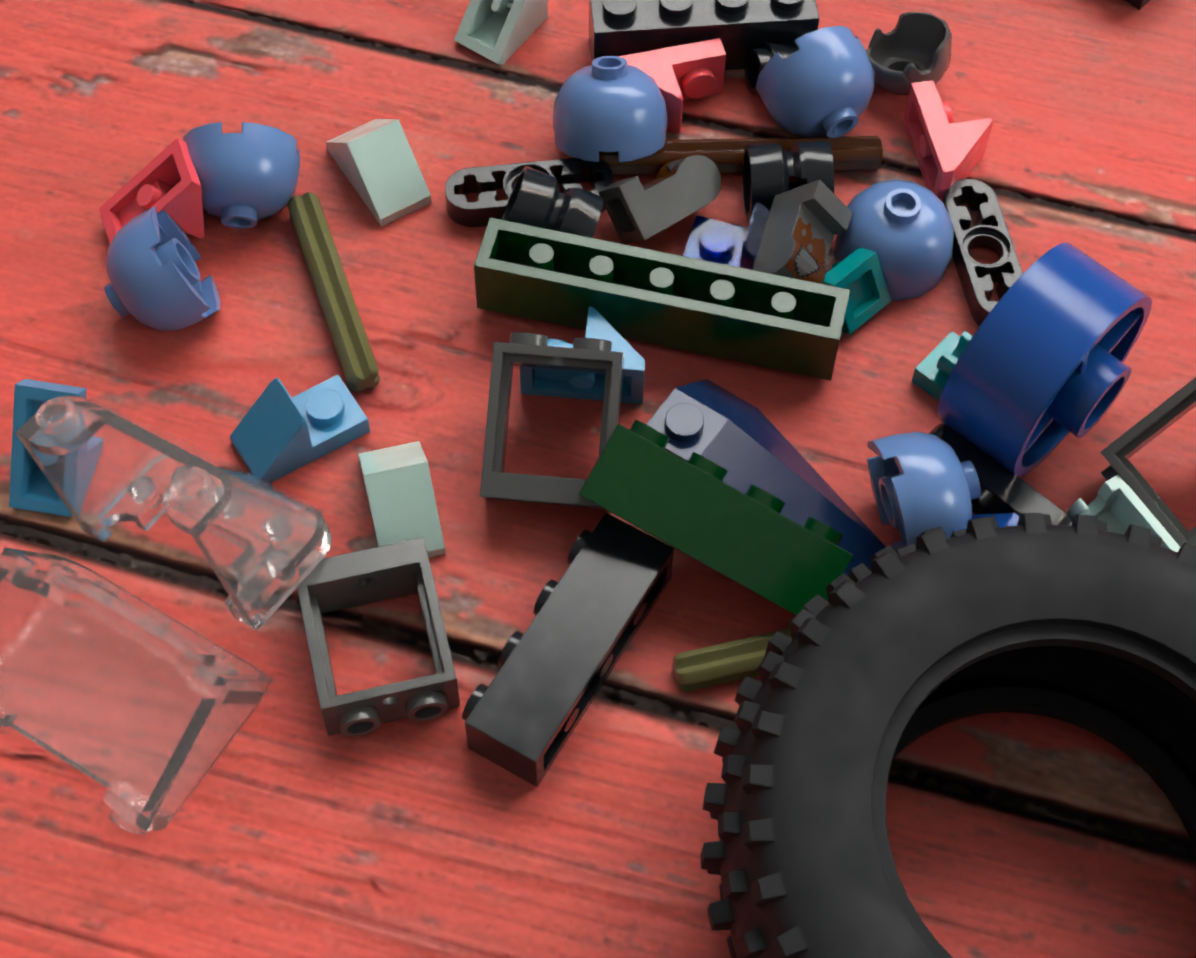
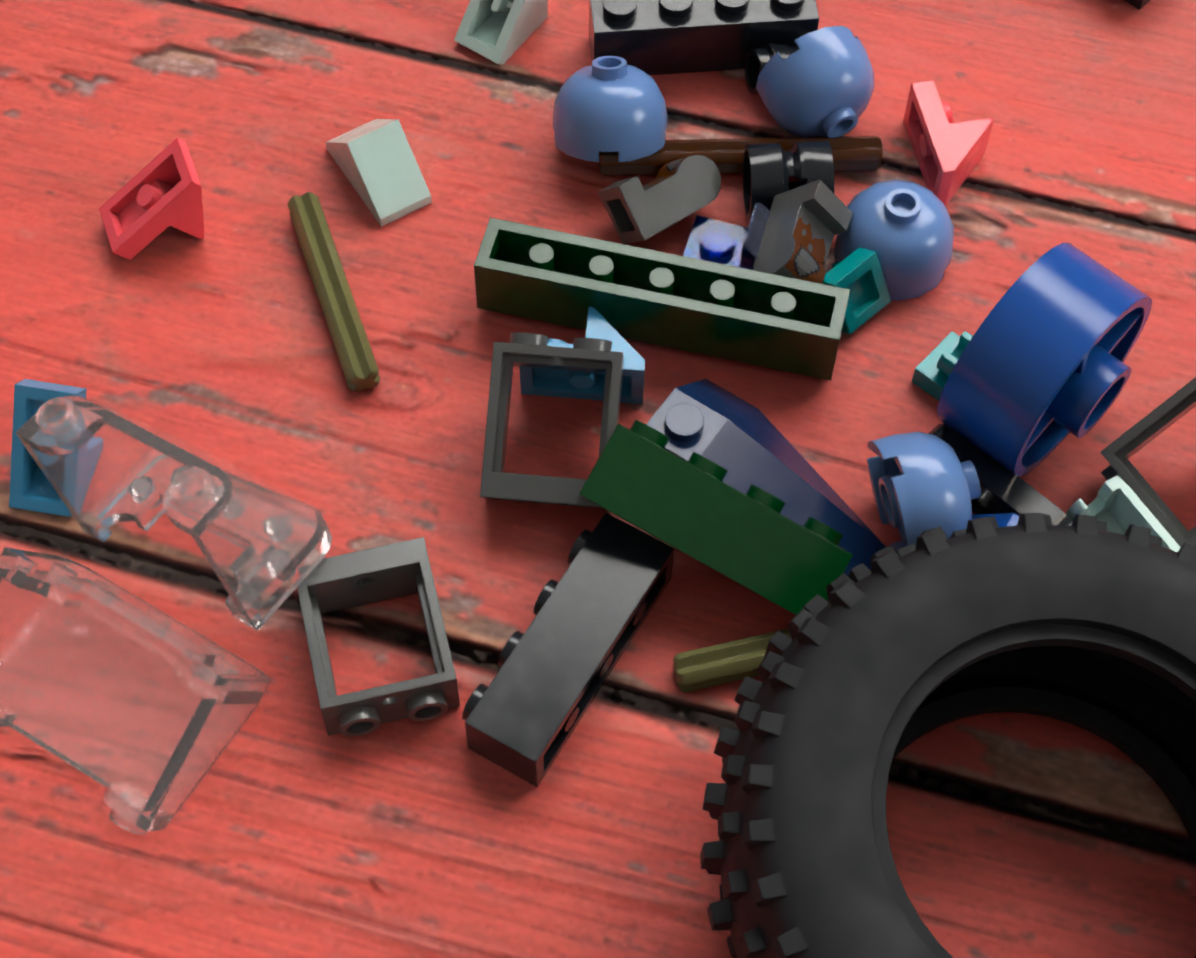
medium blue cylinder [104,207,221,331] -> none
medium blue cylinder [183,122,300,229] -> none
dark azure slope [230,375,370,488] -> none
light aqua slope [358,441,446,558] -> none
black beam [445,158,613,227] -> none
black wheel [501,166,604,238] -> none
coral slope [618,38,726,134] -> none
dark grey hair [866,12,952,95] -> none
black beam [943,179,1023,326] -> none

